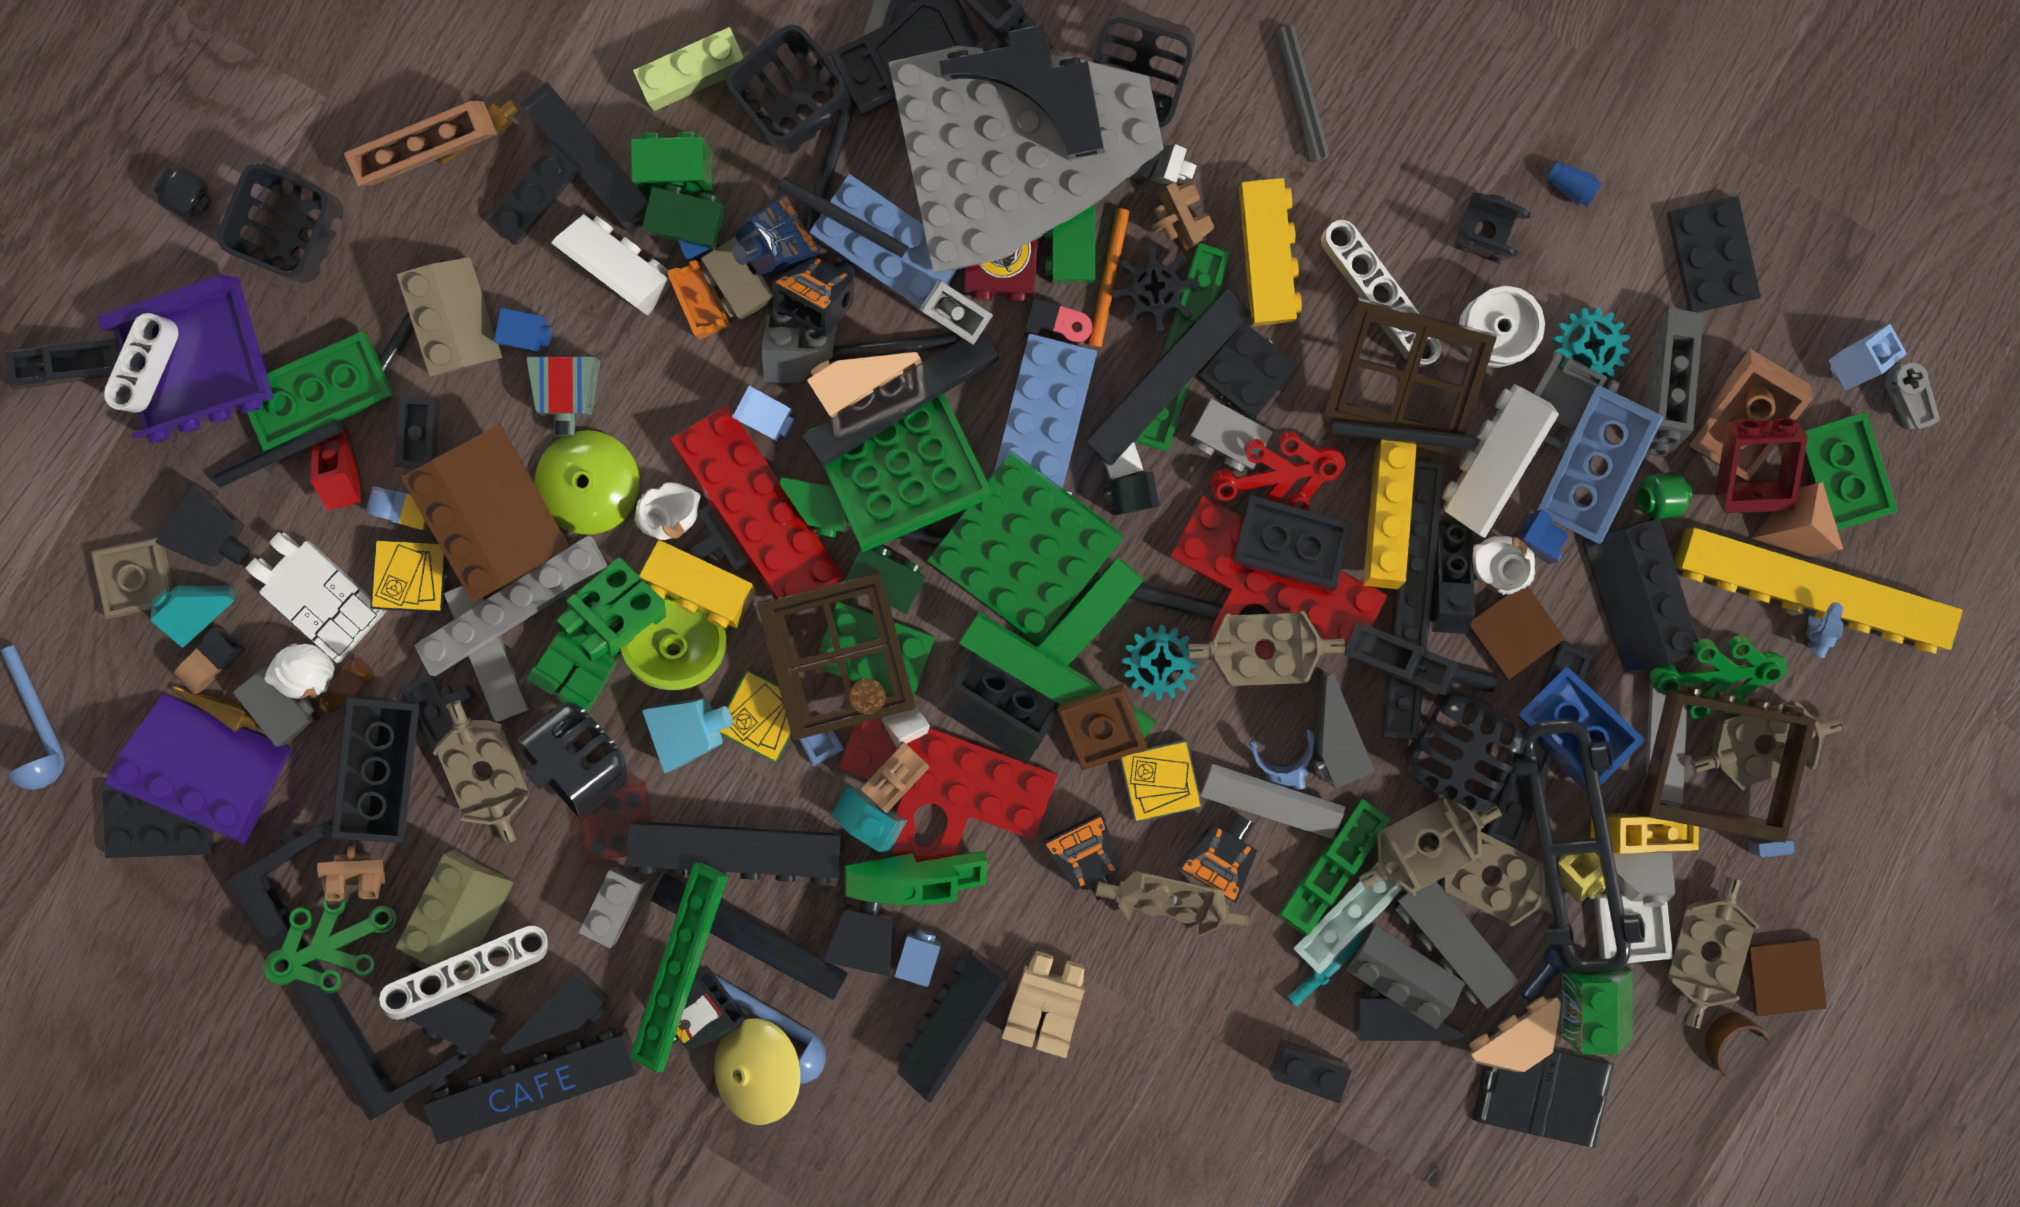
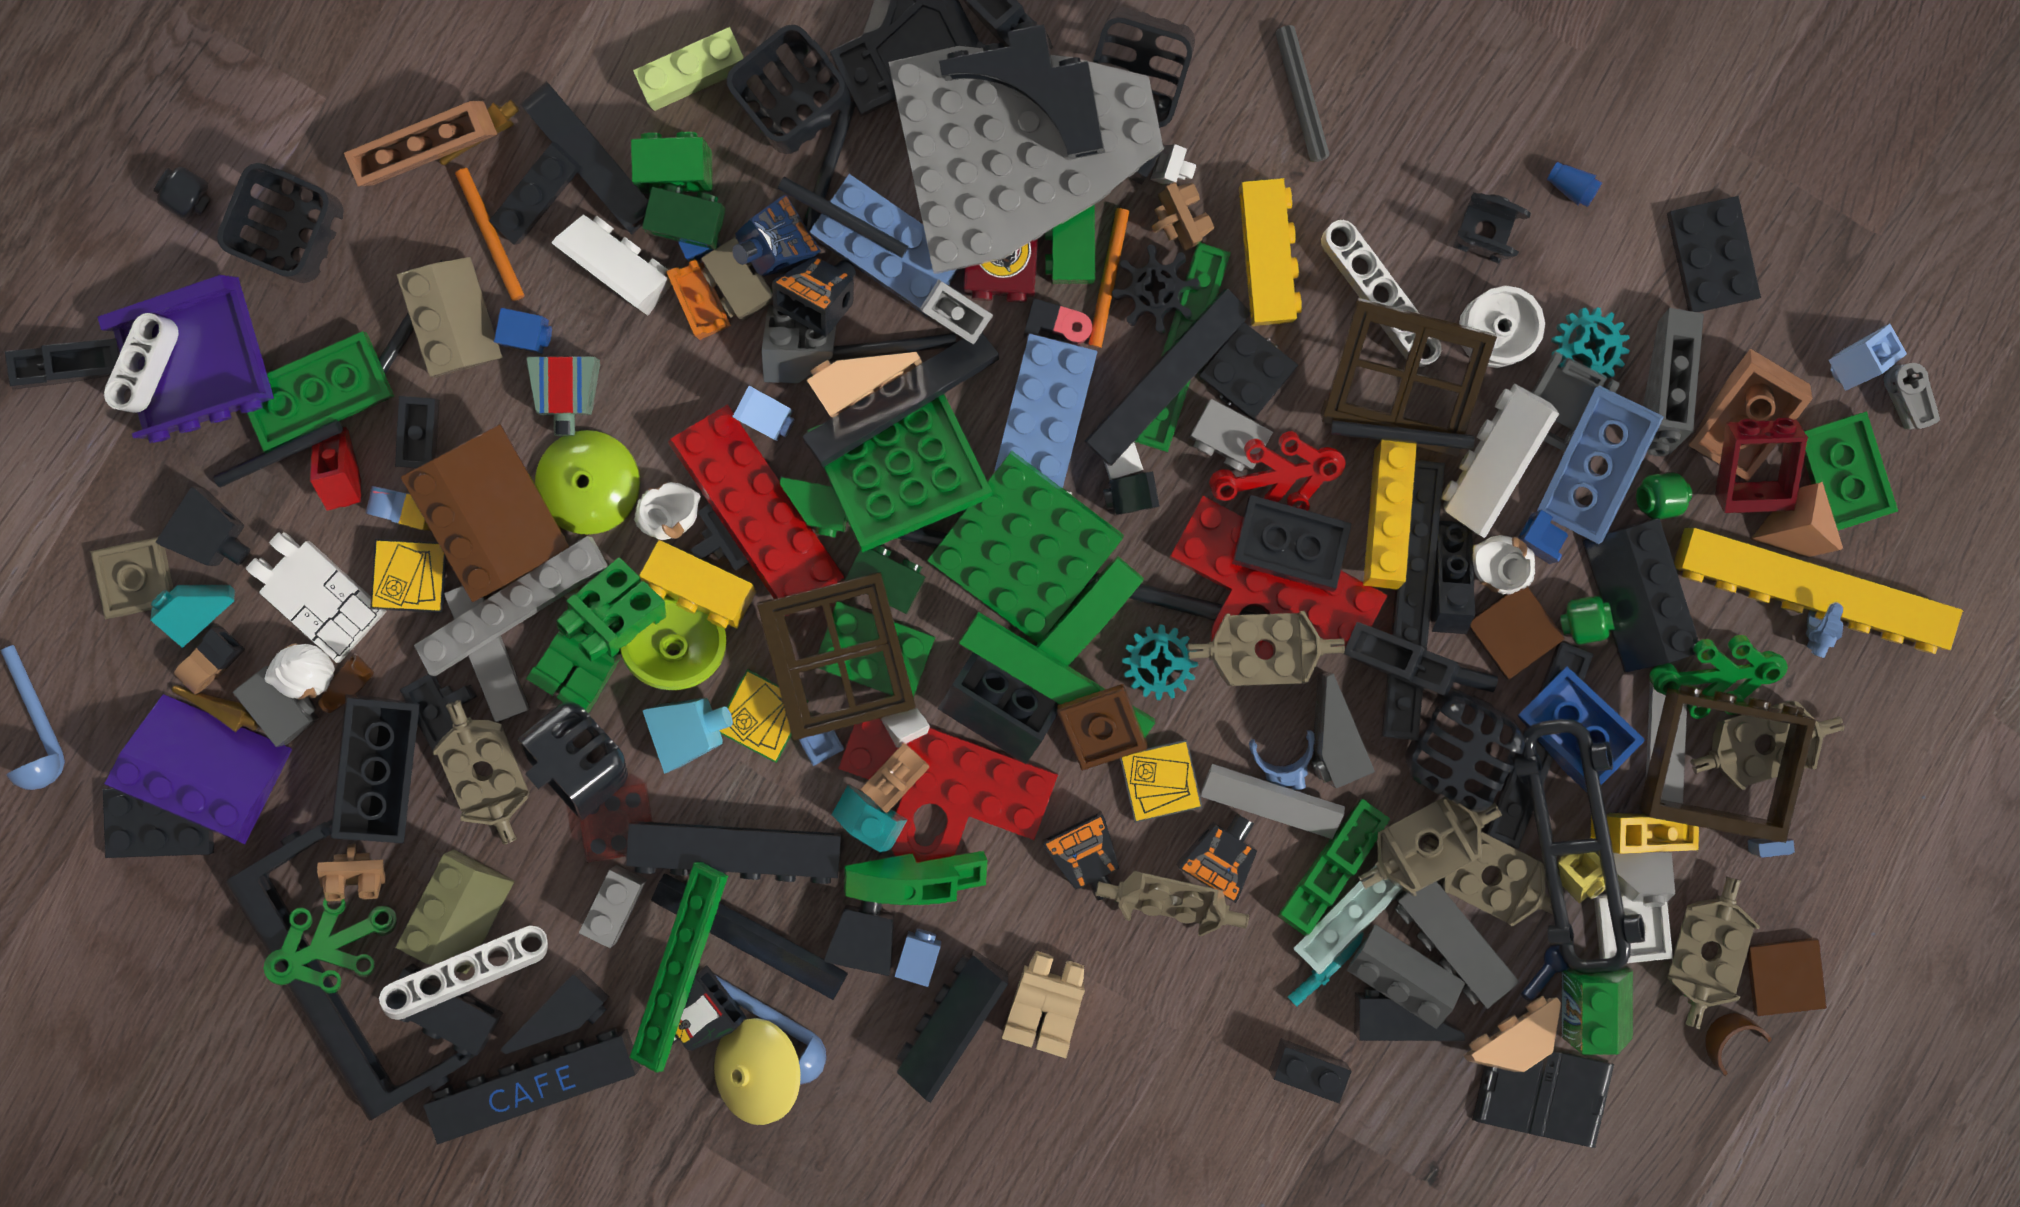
clear orange tile [850,679,886,714] -> none
none -> orange bar [455,168,525,301]
none -> green head [1560,596,1614,645]

